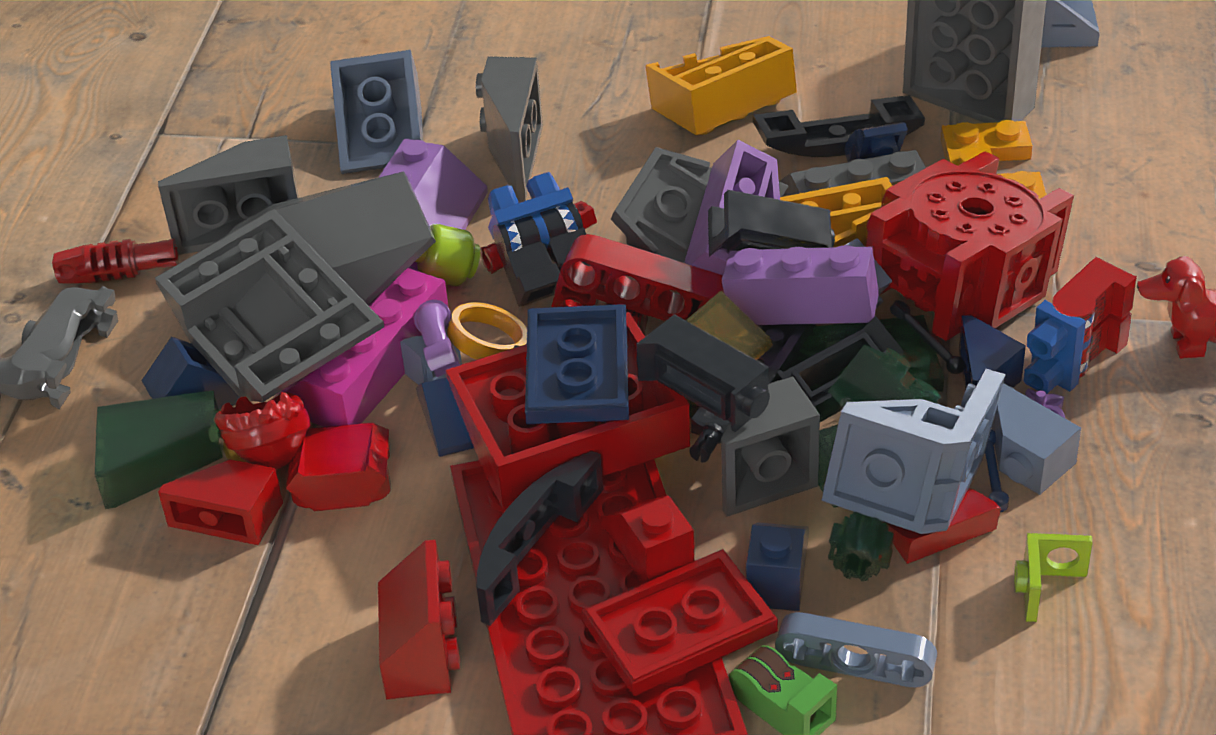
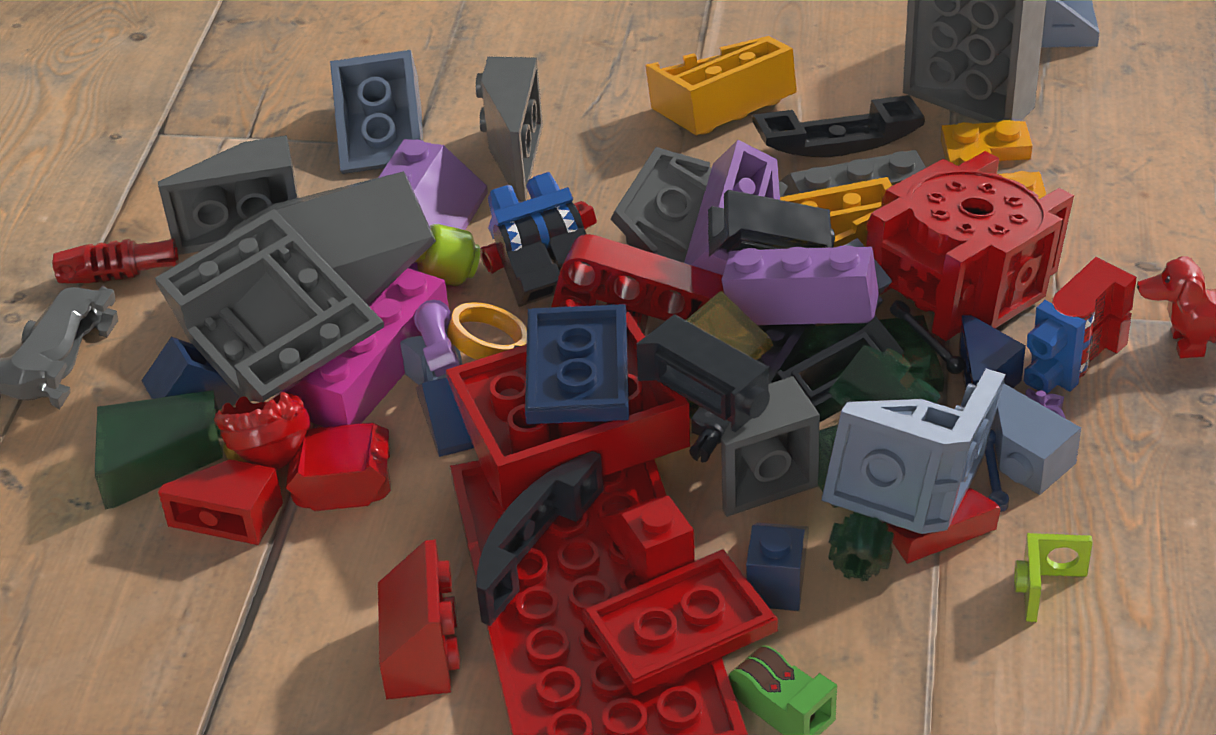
sand blue beam [775,612,937,687] -> none
dark blue slope [844,122,907,162] -> none

